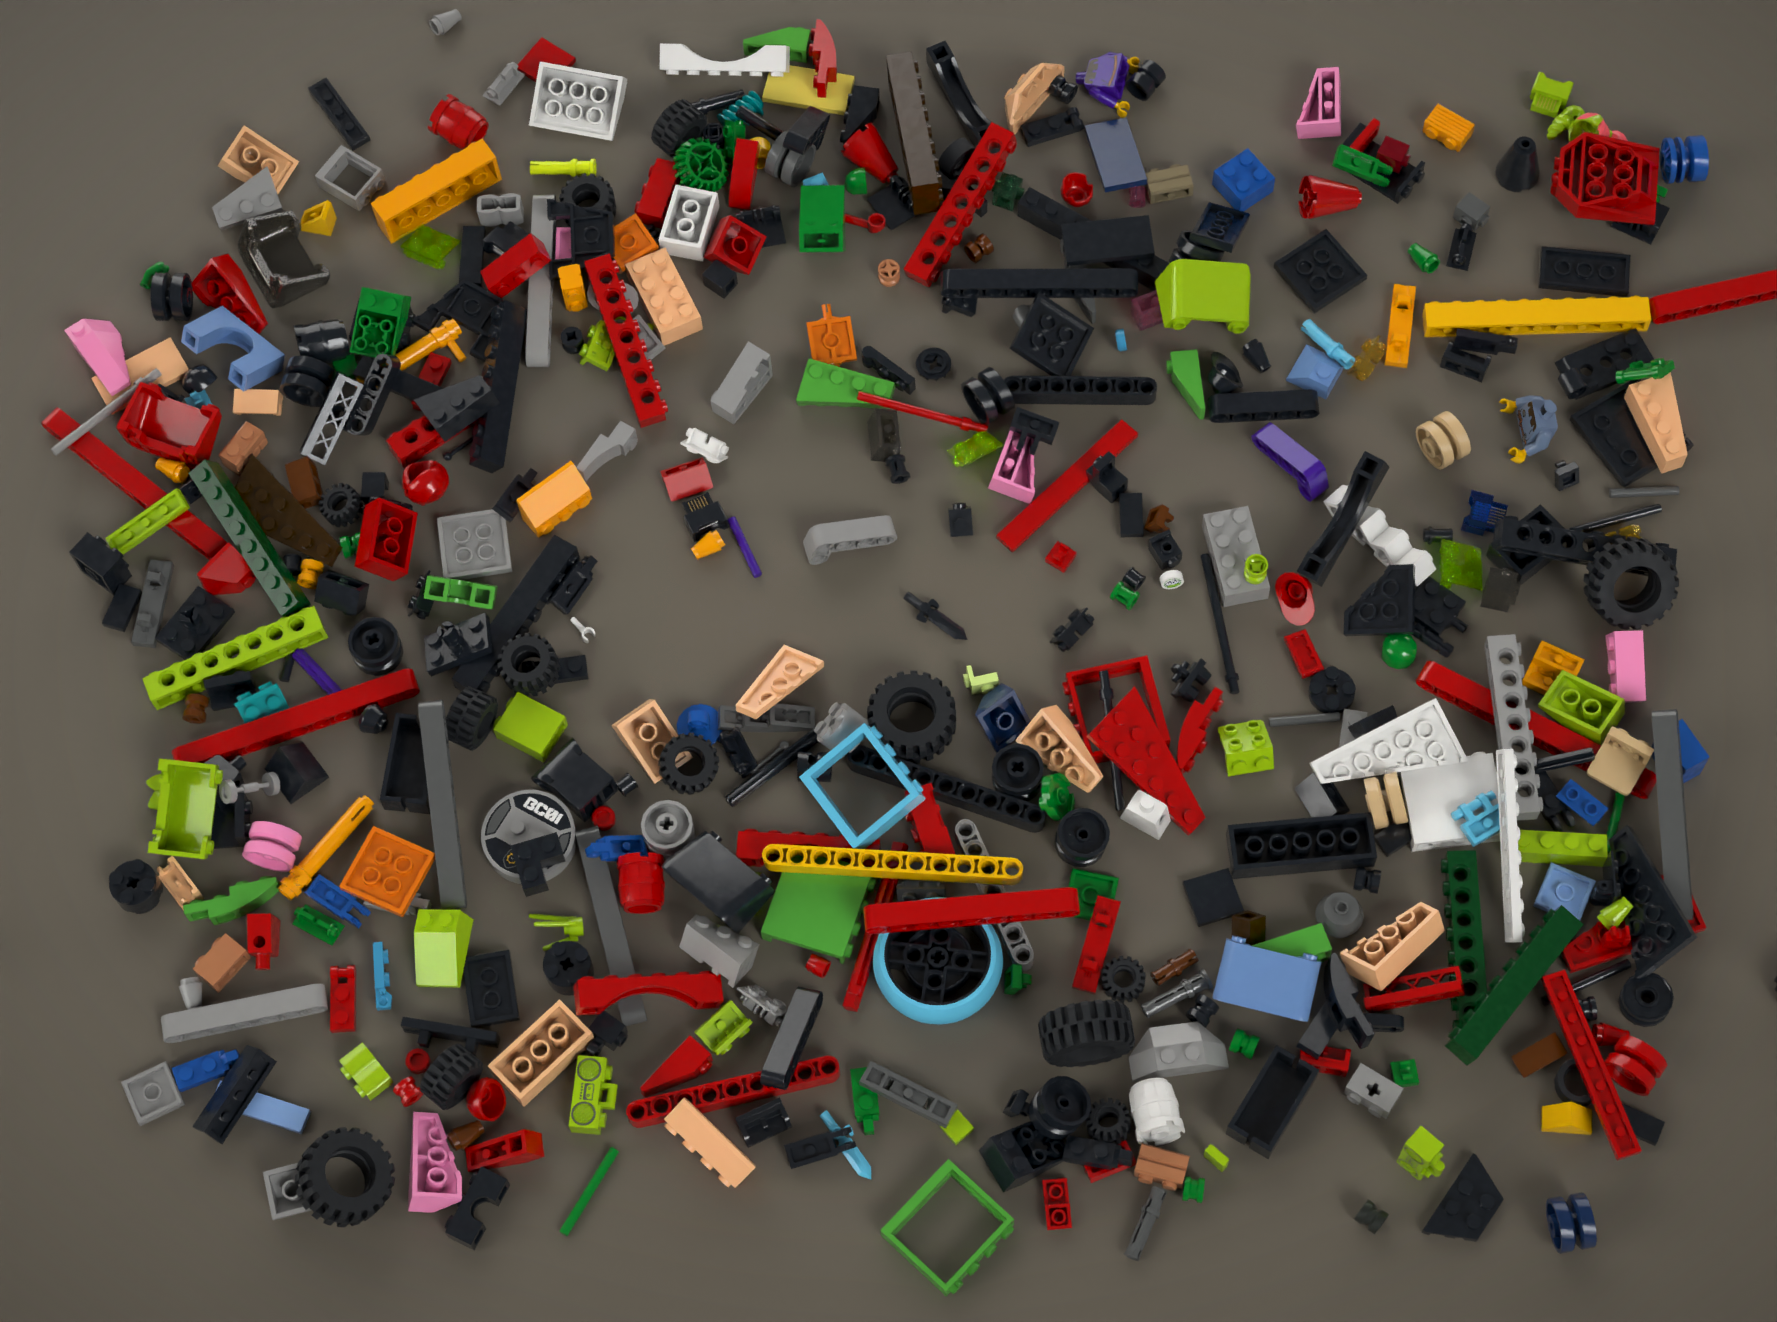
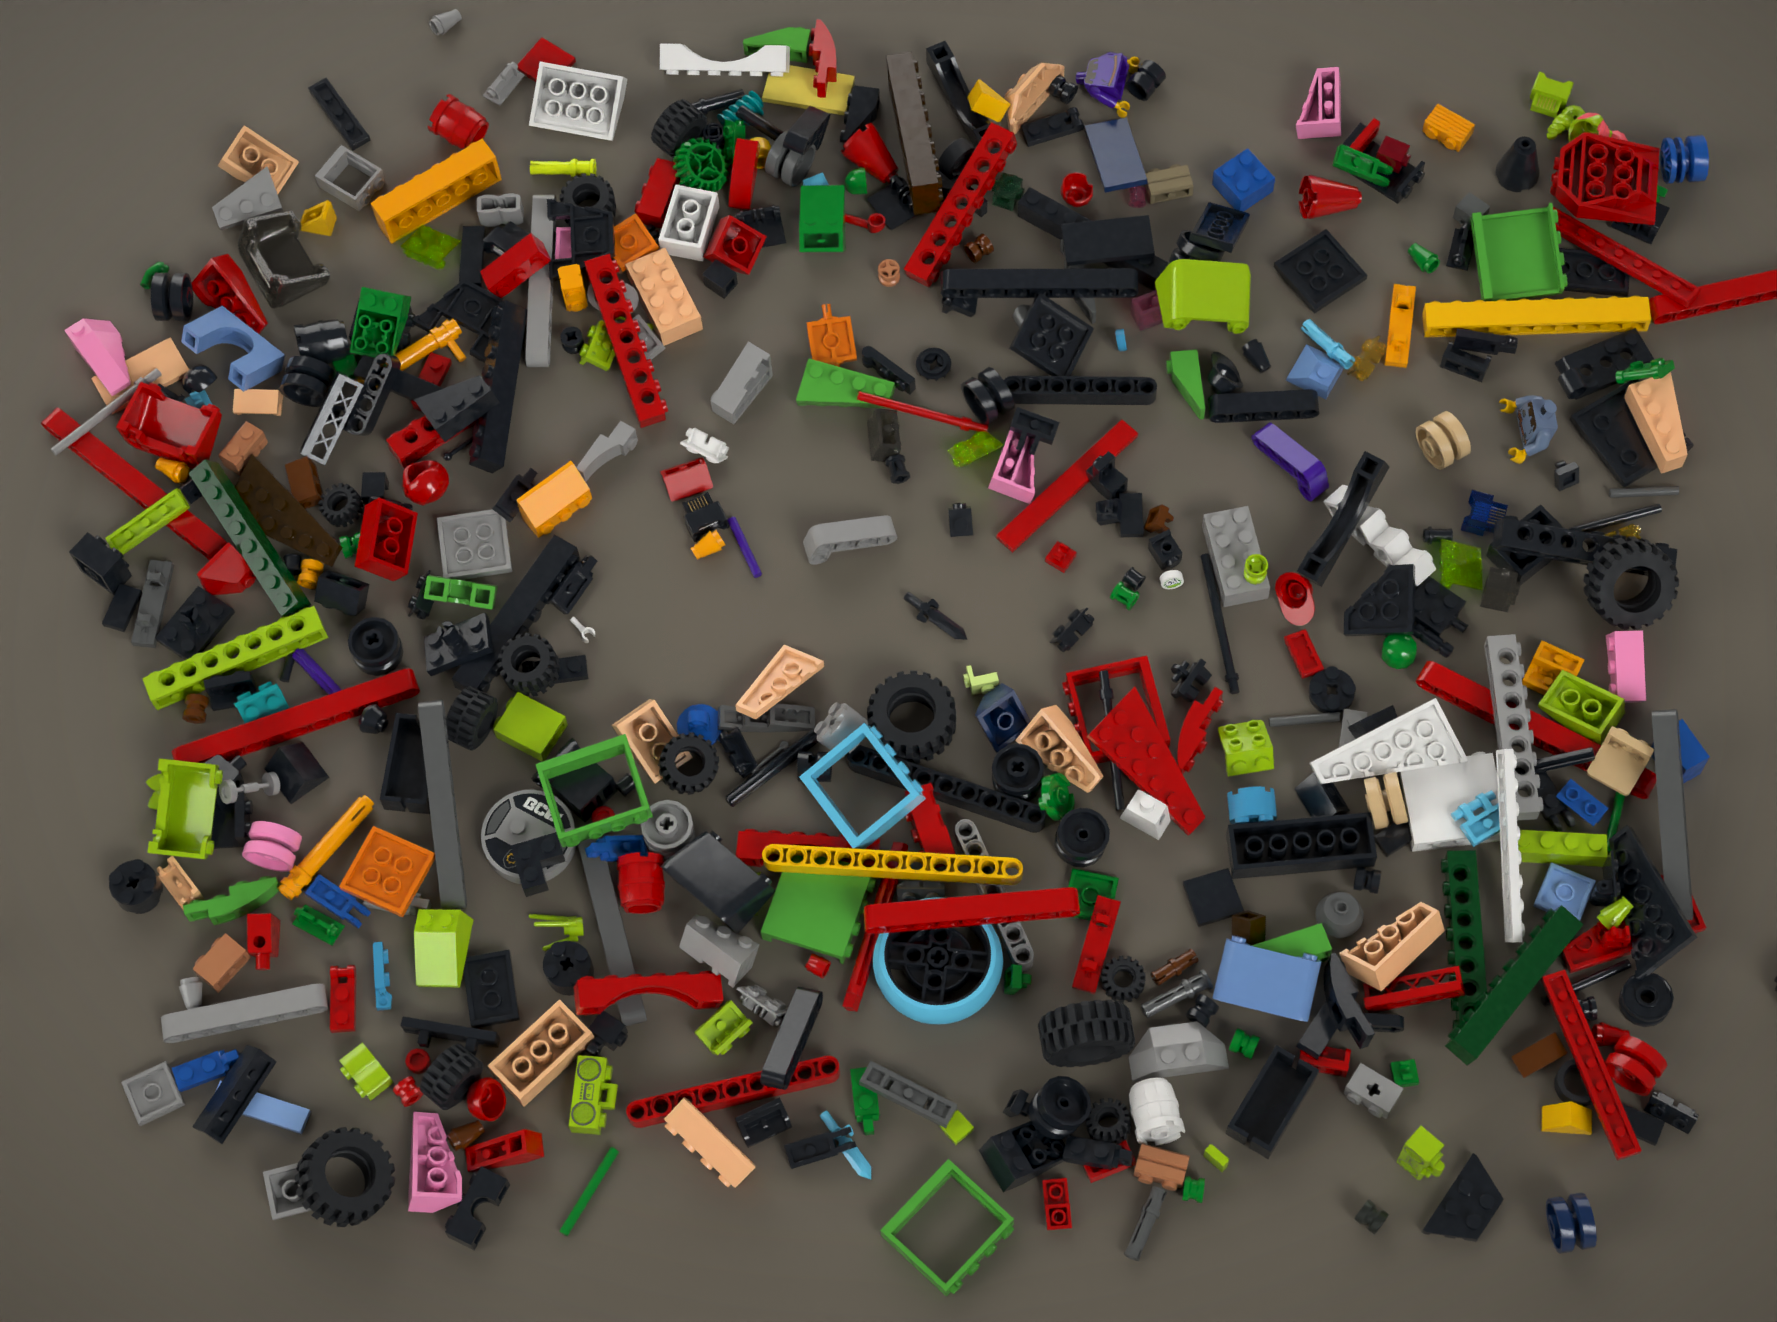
red slope [640,1035,713,1098] -> none
none -> bright green window [535,734,653,847]
none -> yellow slope [968,79,1011,122]
none -> black tile [1096,498,1122,526]
none -> dark azure brick [1227,786,1277,824]
none -> bright green panel [1470,203,1567,302]
none -> red tile [1553,207,1701,308]
none -> black hinge [1644,1091,1699,1134]

